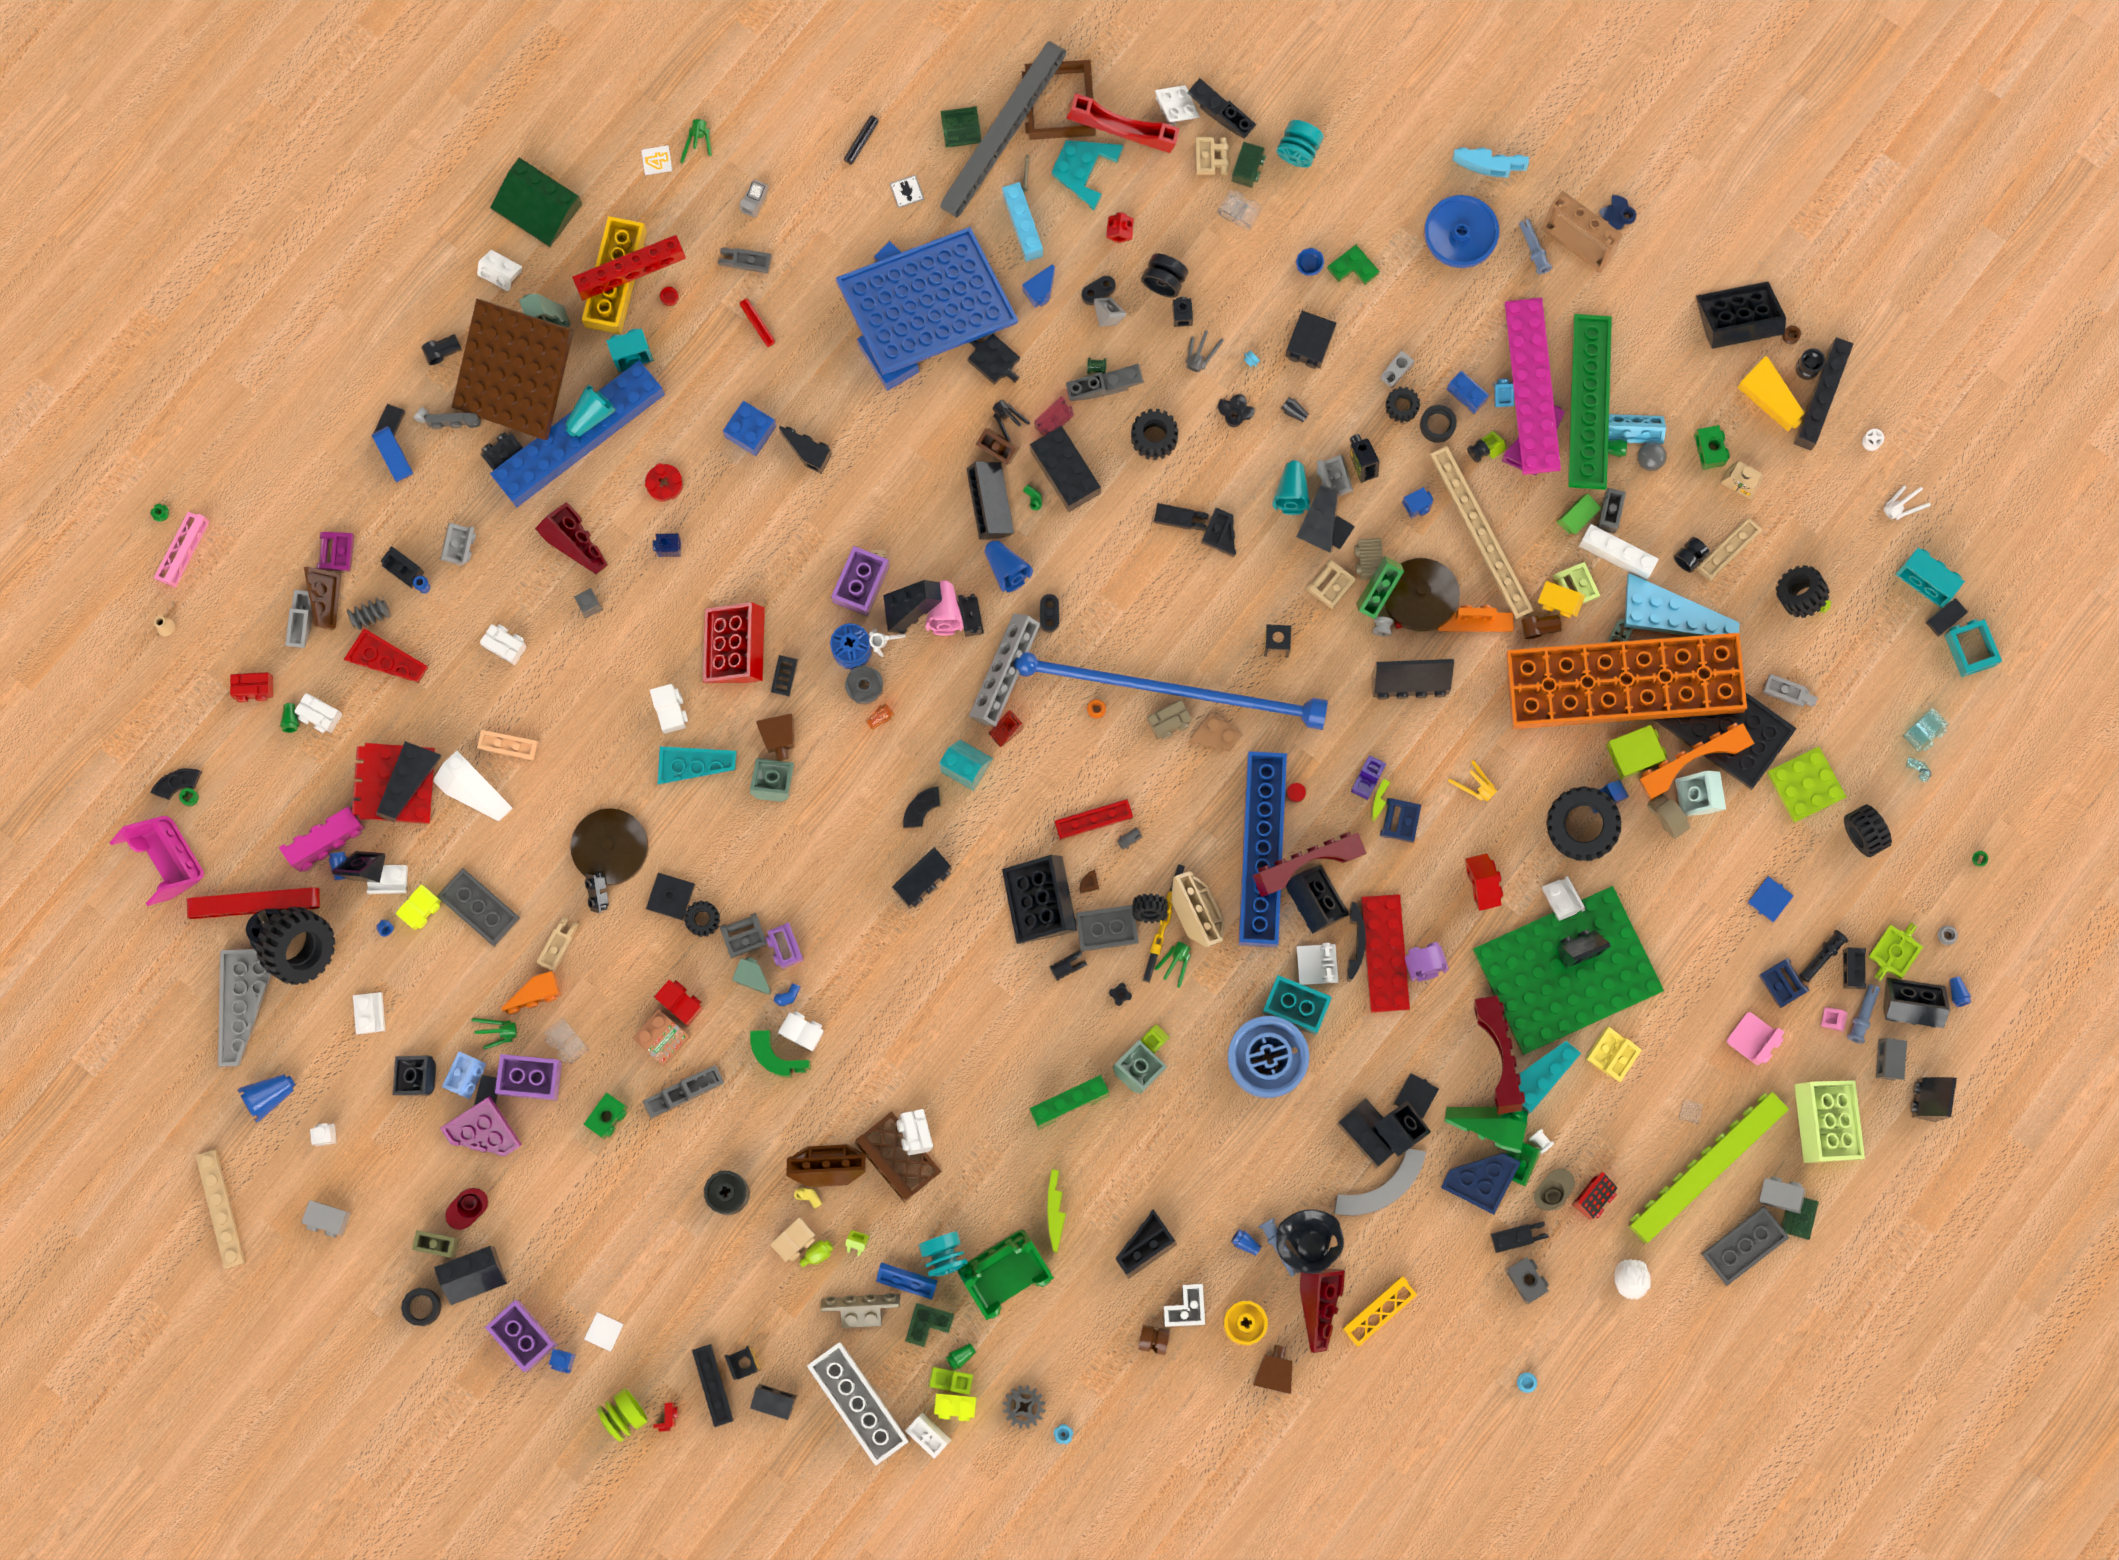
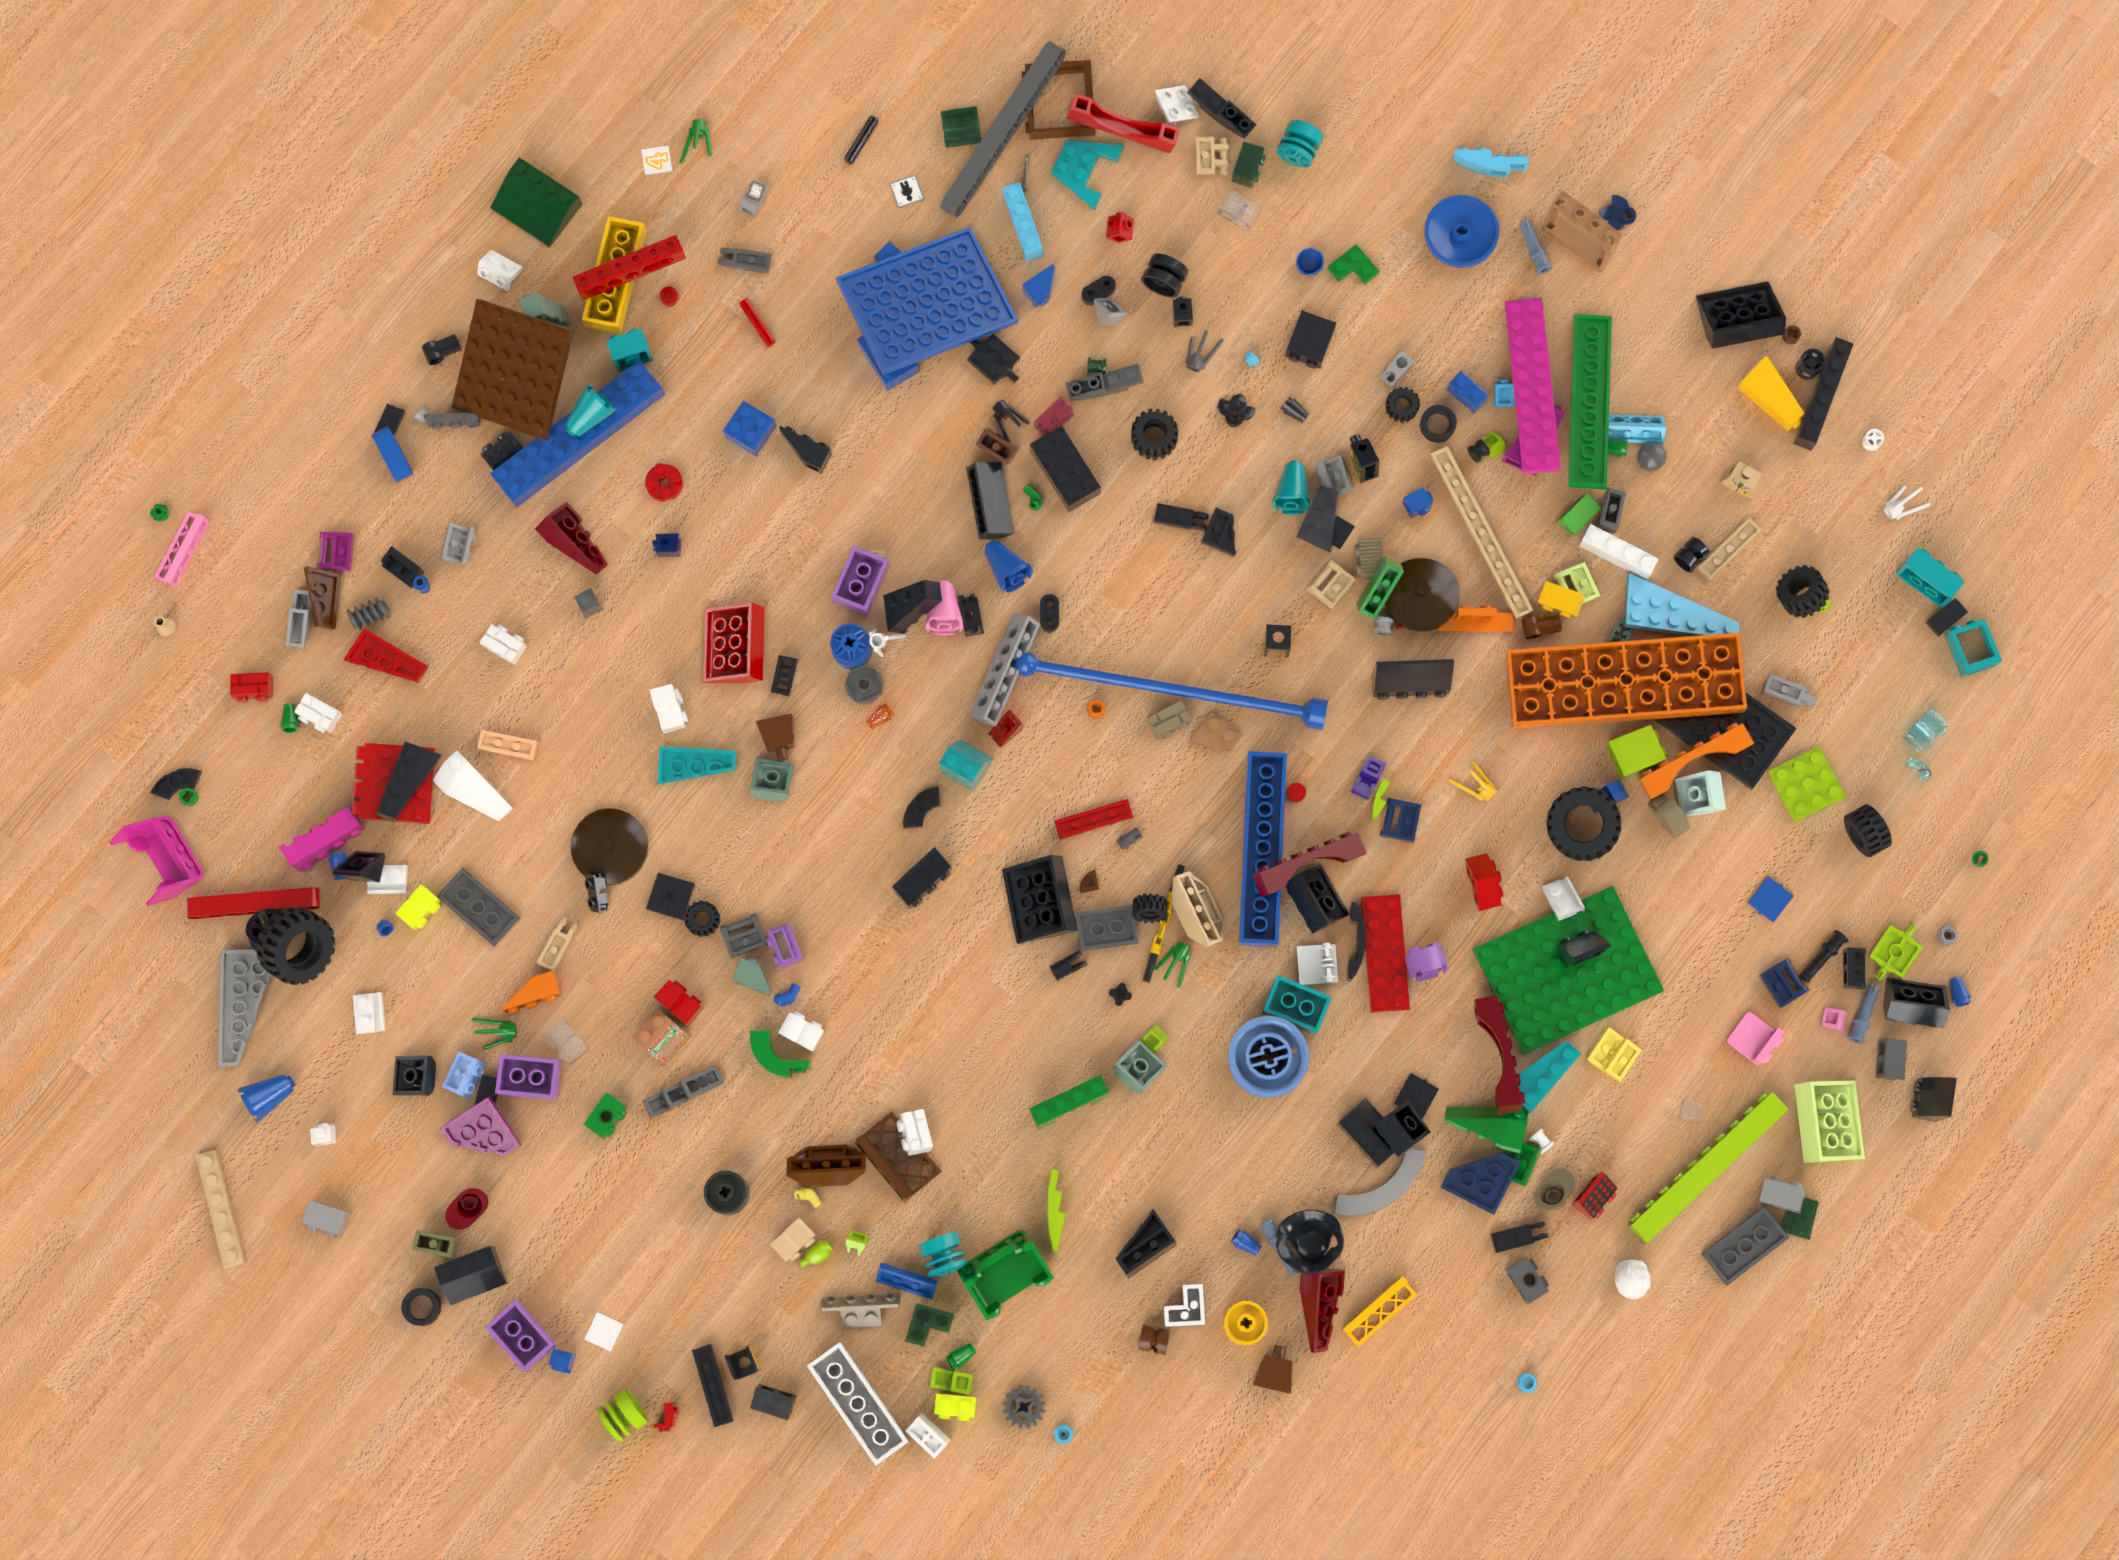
green brick [1694,425,1730,470] -> none

